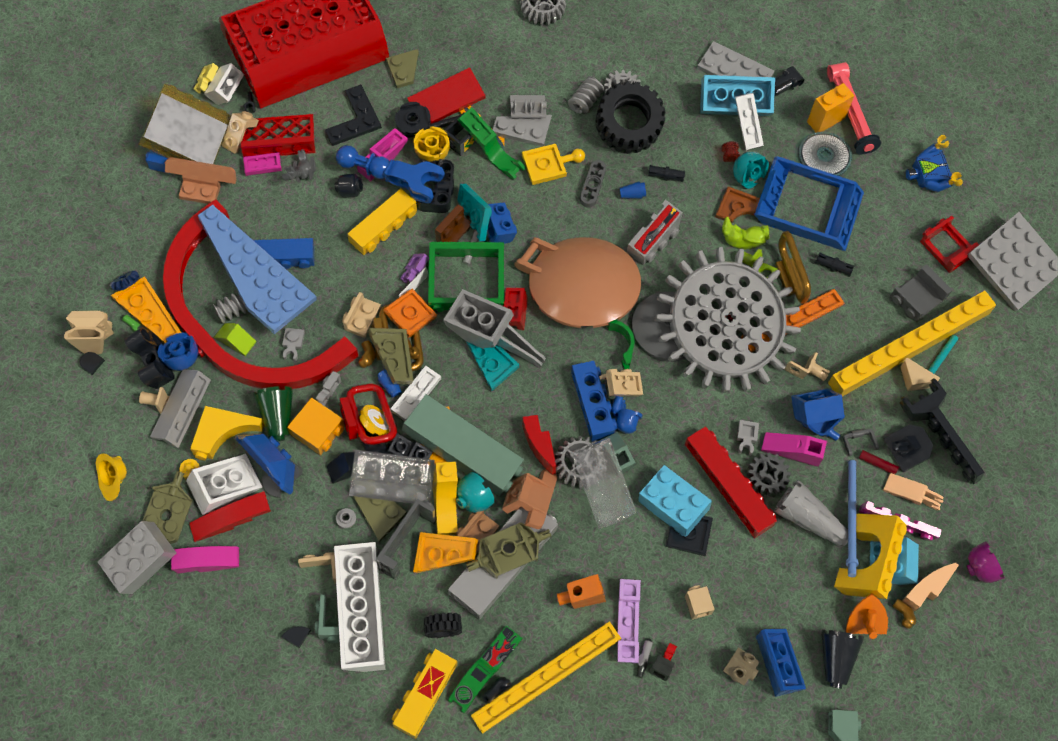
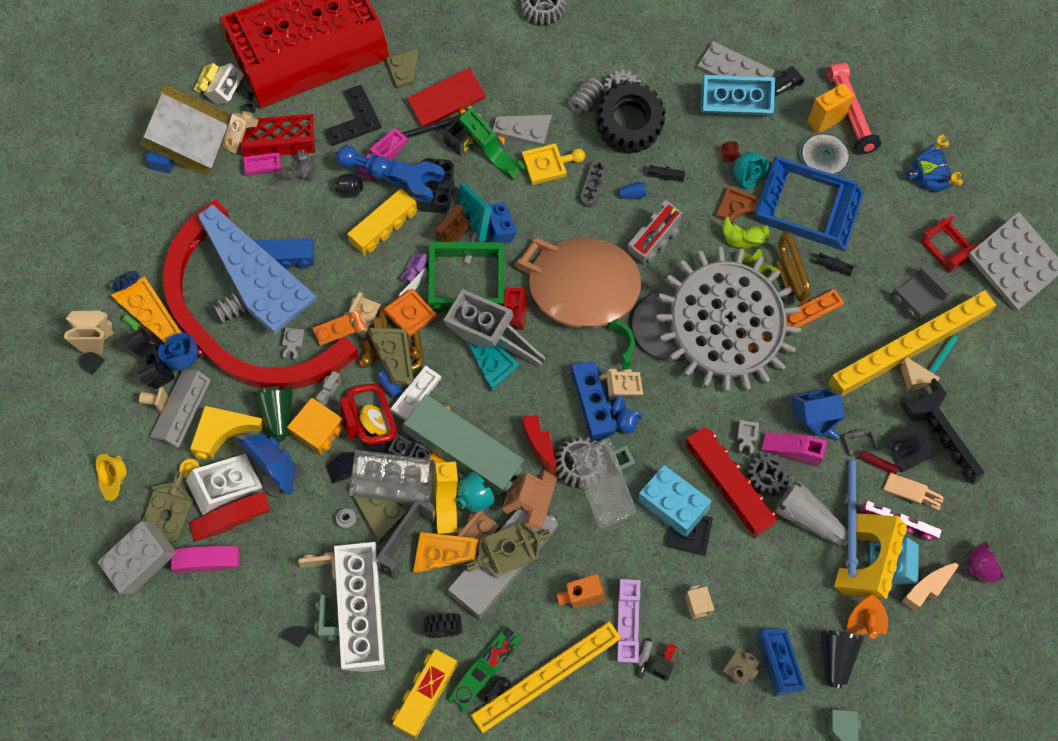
nougat plate [165,157,236,204] -> none
lime slope [214,323,256,356] -> none
black plate [395,102,431,137] -> none
yellow cylinder [414,126,450,162] -> none
light grey hinge [510,95,547,118] -> none
white plate [735,93,764,150] -> none
tan bracket [784,352,830,381] -> none
pearl gold arm [892,599,916,629] -> none
none -> orange plate [313,309,367,345]

